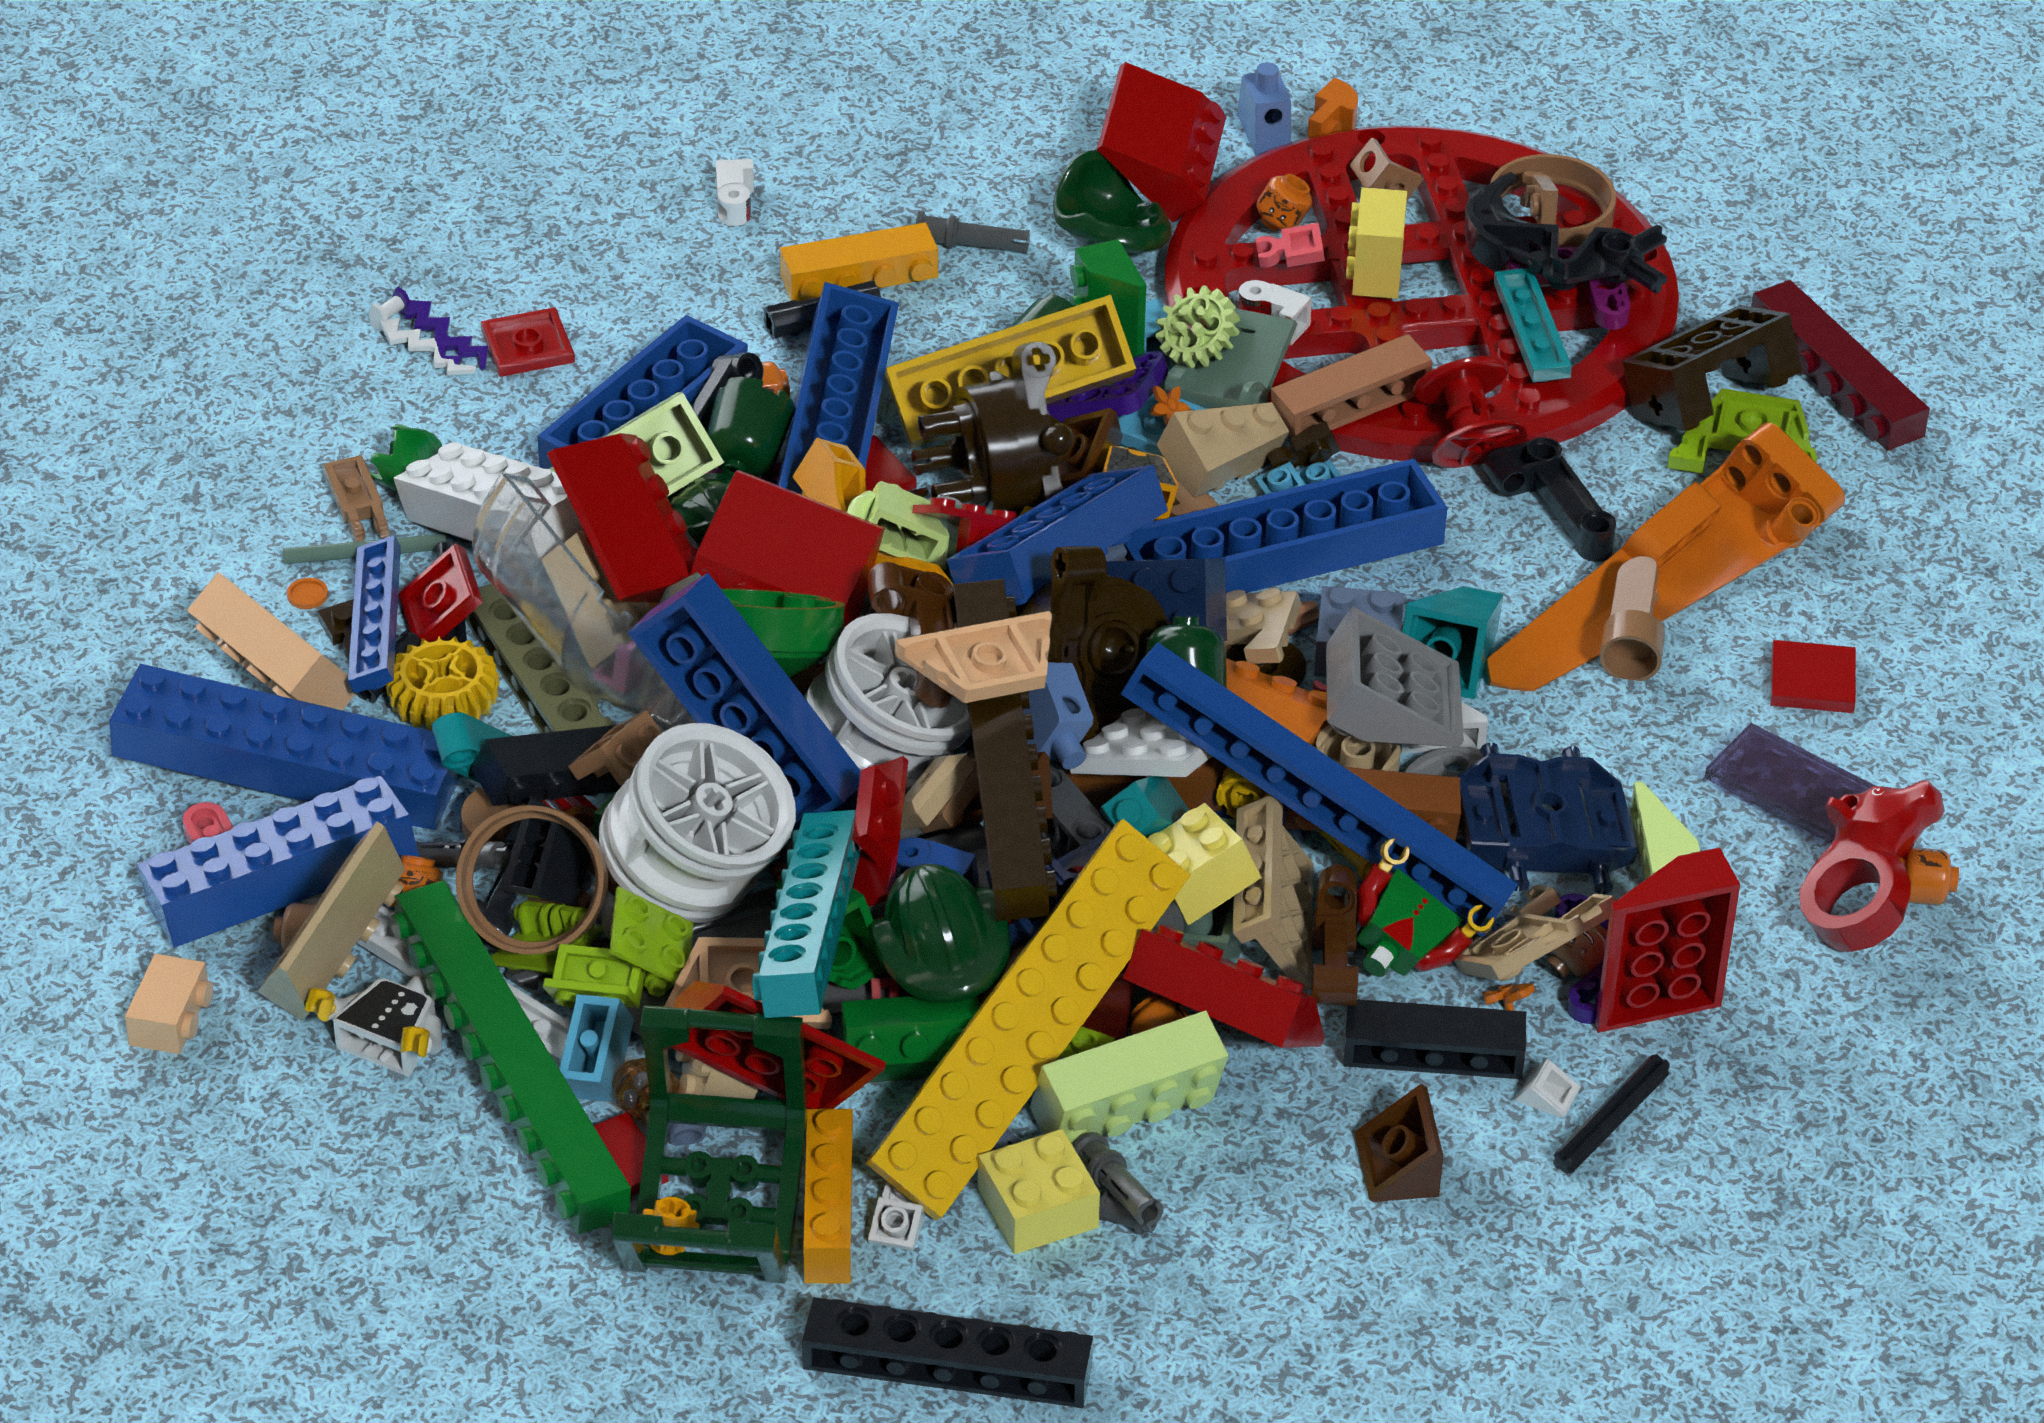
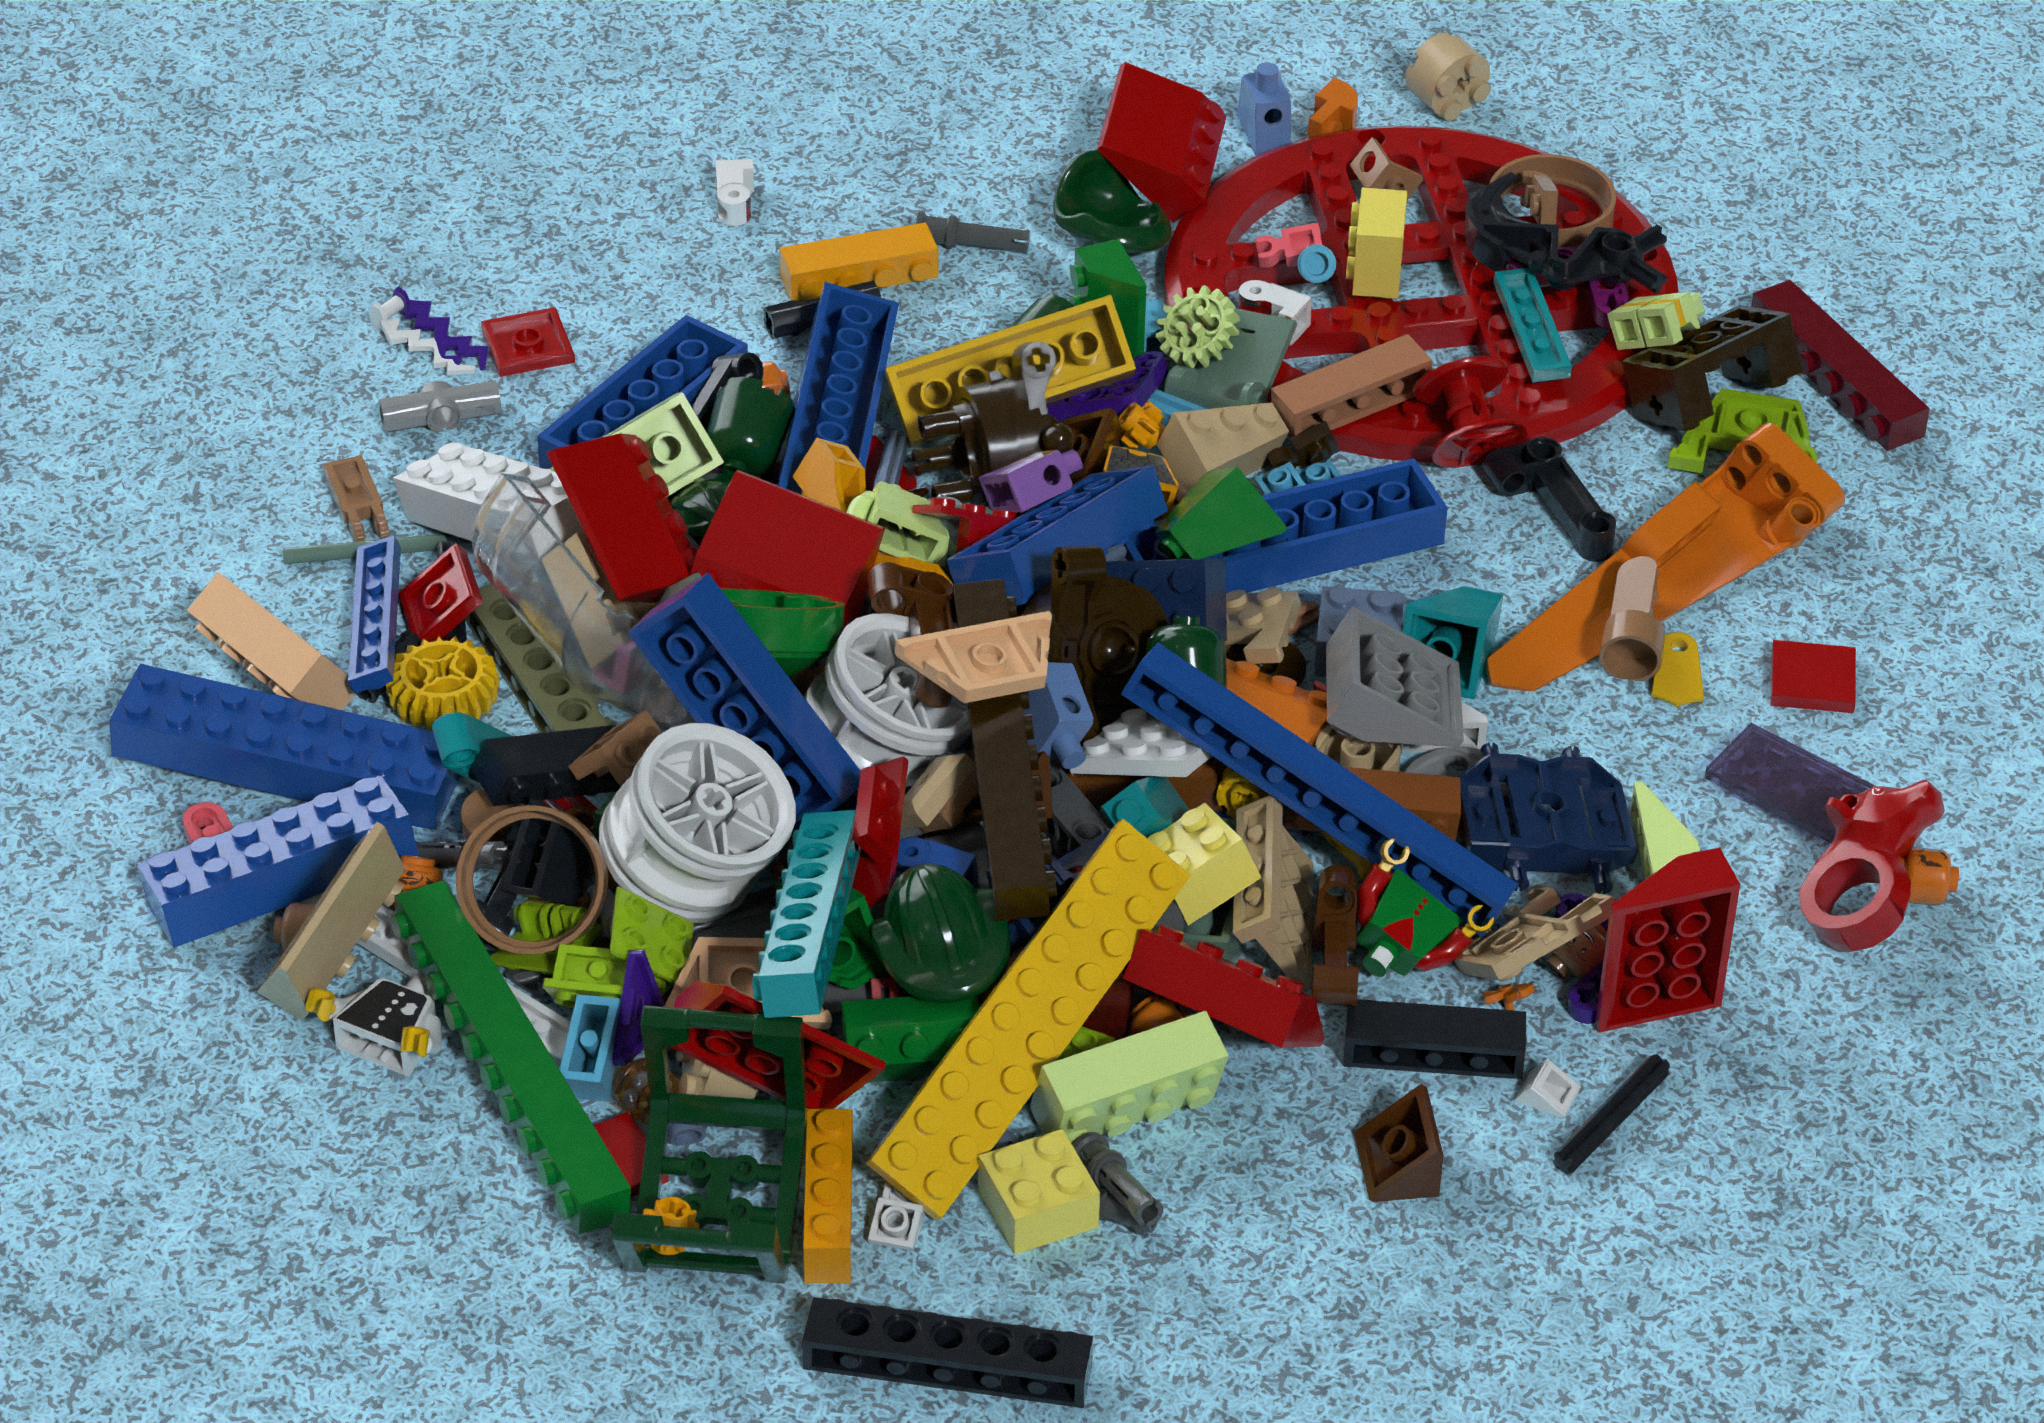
light nougat brick [125,954,213,1054] -> none
orange piece [287,578,328,609] -> none
dark brown plate [317,599,353,660] -> none
green hair [370,424,442,494] -> none
orange plant [1150,385,1191,426] -> none
orange head [1256,174,1312,231] -> none
none -> light grey piece [378,380,502,433]
none -> dark purple tile [612,950,665,1066]
none -> sand blue axle [872,430,909,491]
none -> medium lavender torso [978,449,1083,513]
none -> light orange gear [1118,400,1166,450]
none -> green slope [1154,466,1288,560]
none -> medium azure tile [1298,244,1336,283]
none -> tan brick [1405,33,1491,121]
none -> yellowish green hips [1607,292,1705,350]
none -> yellow piece [1651,632,1704,707]

